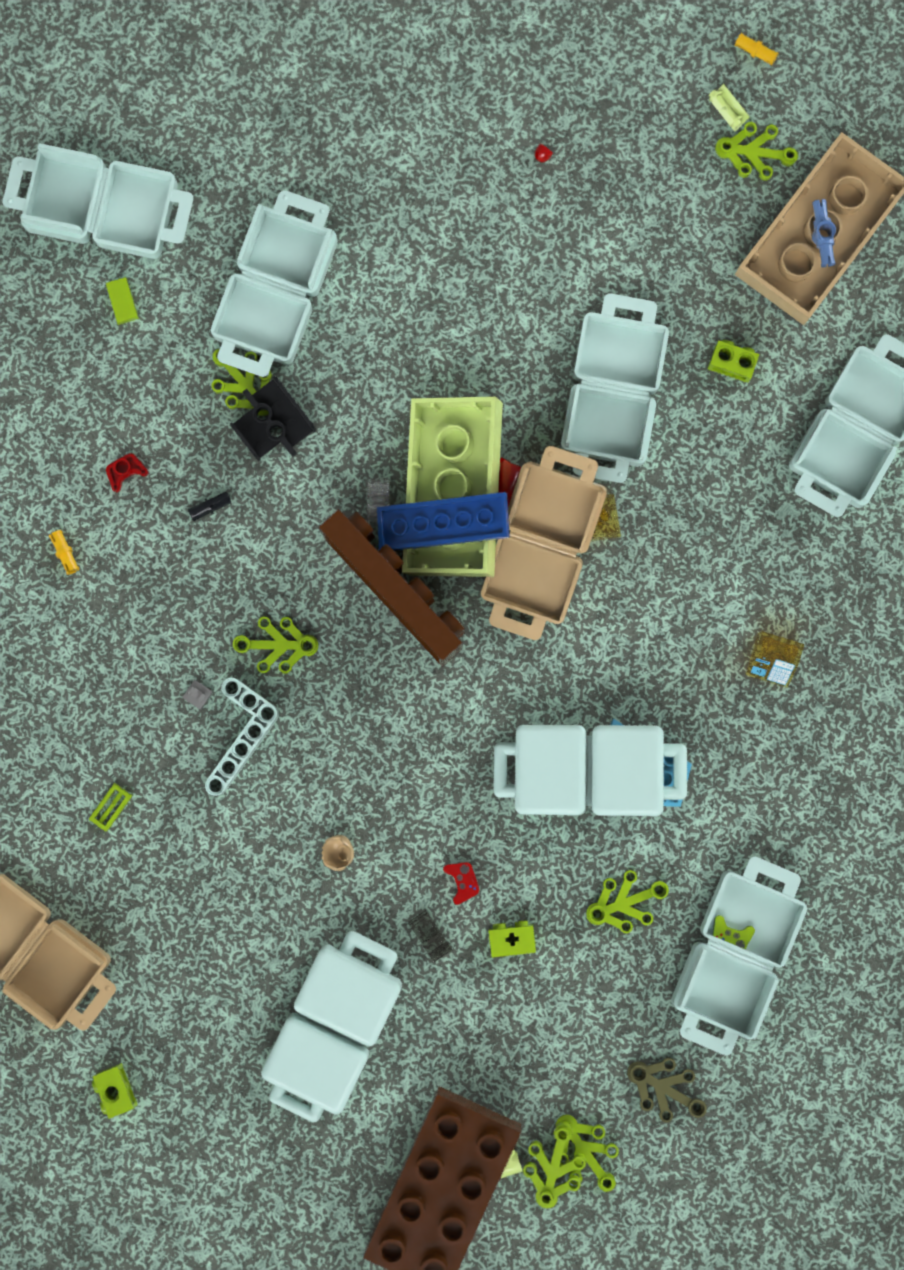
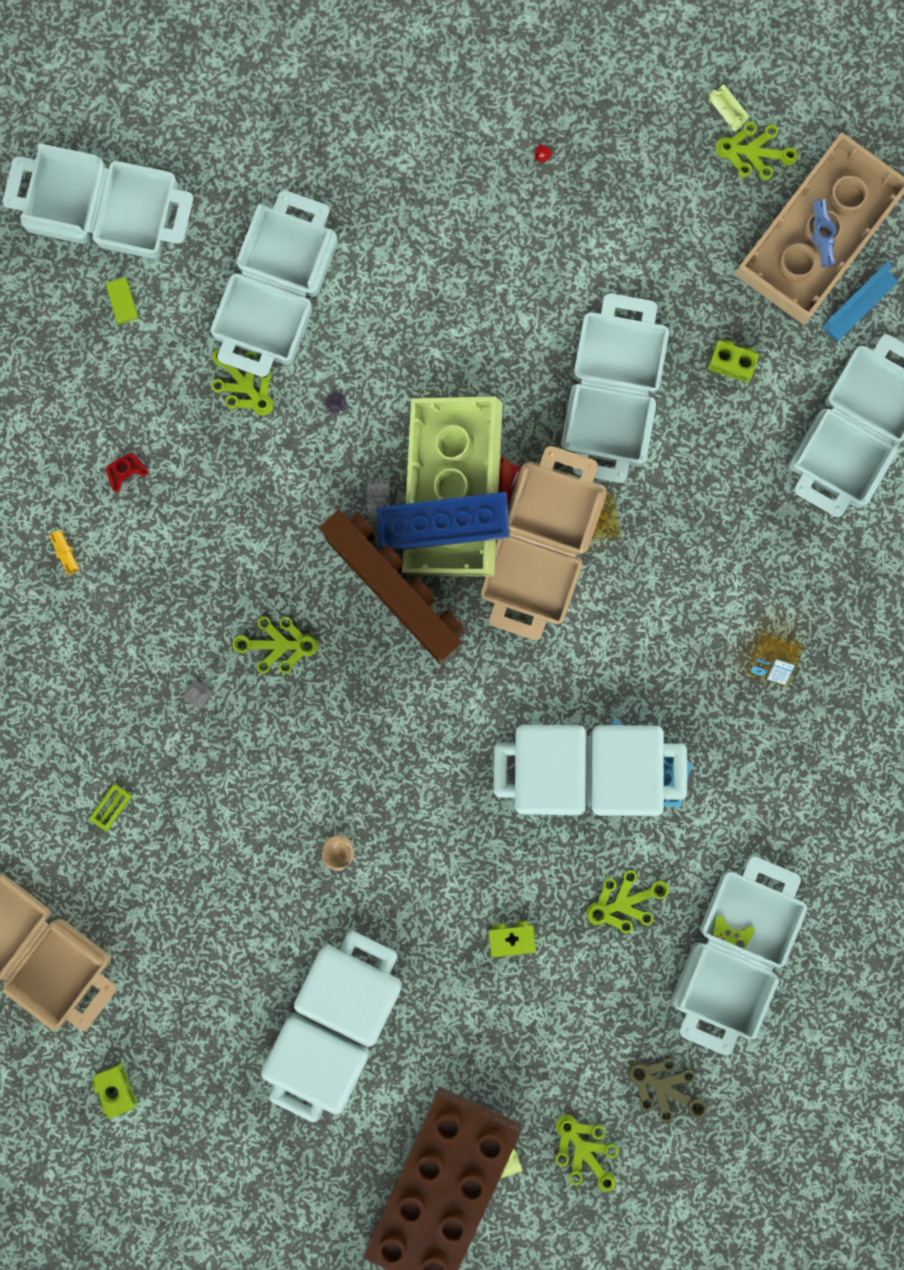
black axle [188,492,231,521] -> none
light aqua beam [205,678,279,796] -> none
black piece [230,376,316,461] -> none
clear smoke slope [408,910,452,962] -> none
red piece [443,862,479,905] -> none
lime plant [523,1122,586,1208] -> none
yellow pin [734,33,778,66] -> none
none -> clear purple plate [325,392,347,413]
none -> dark azure fence [822,262,899,342]

